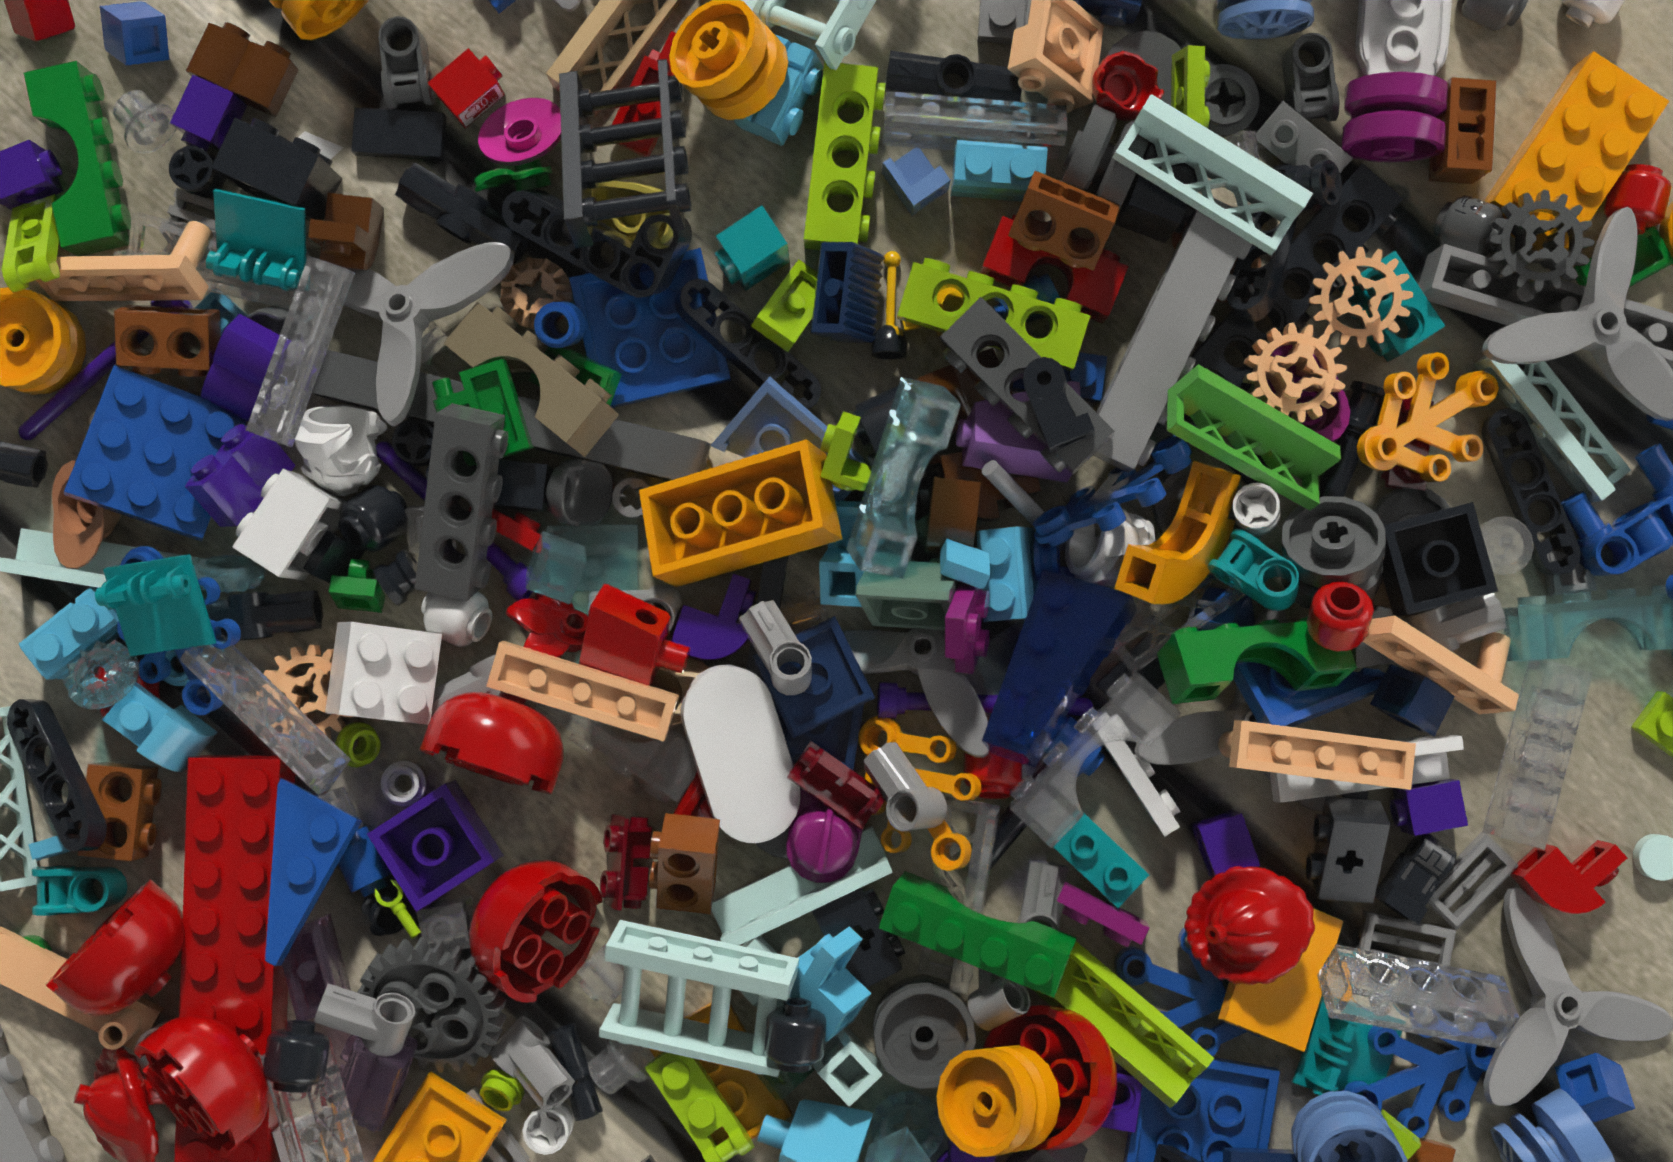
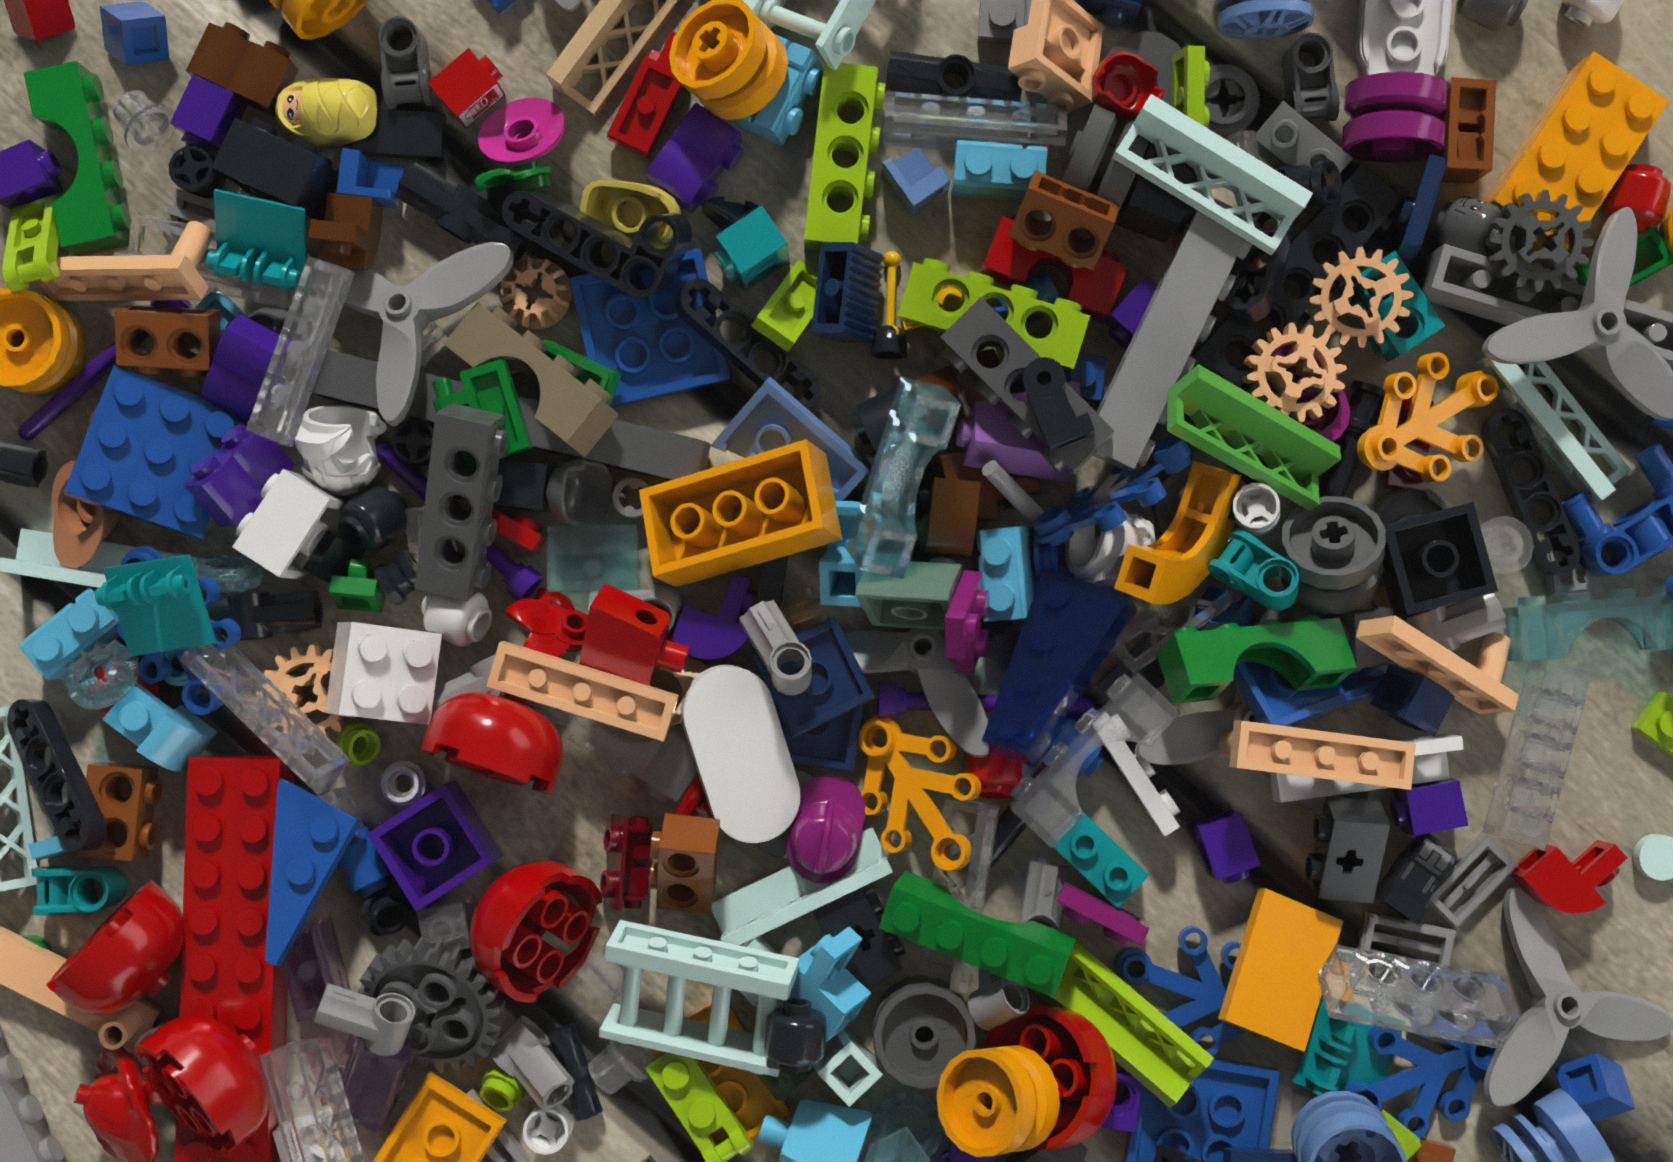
black head [263,1020,330,1093] -> none
lime hand [374,879,422,939] -> none
clear light blue brick [526,531,587,604] -> none
blue brick [534,301,587,348] -> none
black fence [559,59,692,248] -> none
dark red hinge [786,741,885,830] -> none
lime bracket [820,412,873,491] -> none
light grey piece [864,742,947,831] -> none
medium azure tile [940,538,990,589] -> none
red piece [1184,866,1315,985] -> none
red head [1307,582,1374,651] -> none
none -> light yellow piece [275,78,377,148]
none -> blue panel [336,148,405,209]
none -> dark purple brick [645,103,744,213]
none -> black tile [701,196,759,230]
none -> dark purple brick [1105,275,1158,349]
none -> dark blue plate [1397,154,1447,269]

